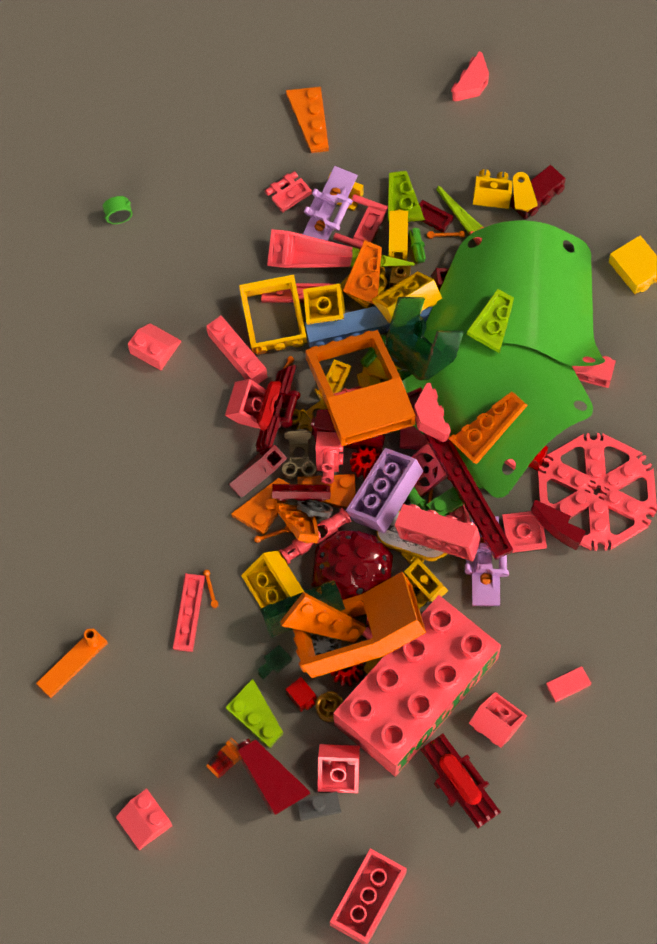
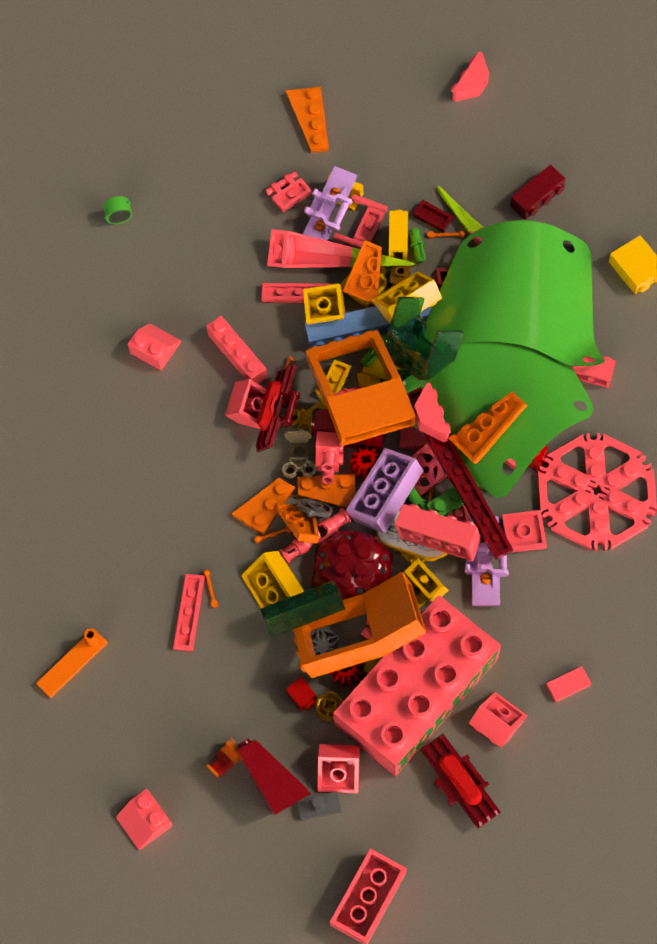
lime wing [226,679,283,748] -> none
dark red slope [228,444,287,498] -> none
yellow window [239,275,307,354] -> none
clear green plate [258,645,292,679] -> none
dark red plate [272,484,331,501] -> none
orange wing [280,592,366,643] -> none
lime wing [388,171,425,222] -> none
lime wing [467,289,514,353] -> none
yellow brick [473,169,513,209] -> none
yellow piece [513,172,538,212] -> none
dark red slope [531,500,586,551] -> none

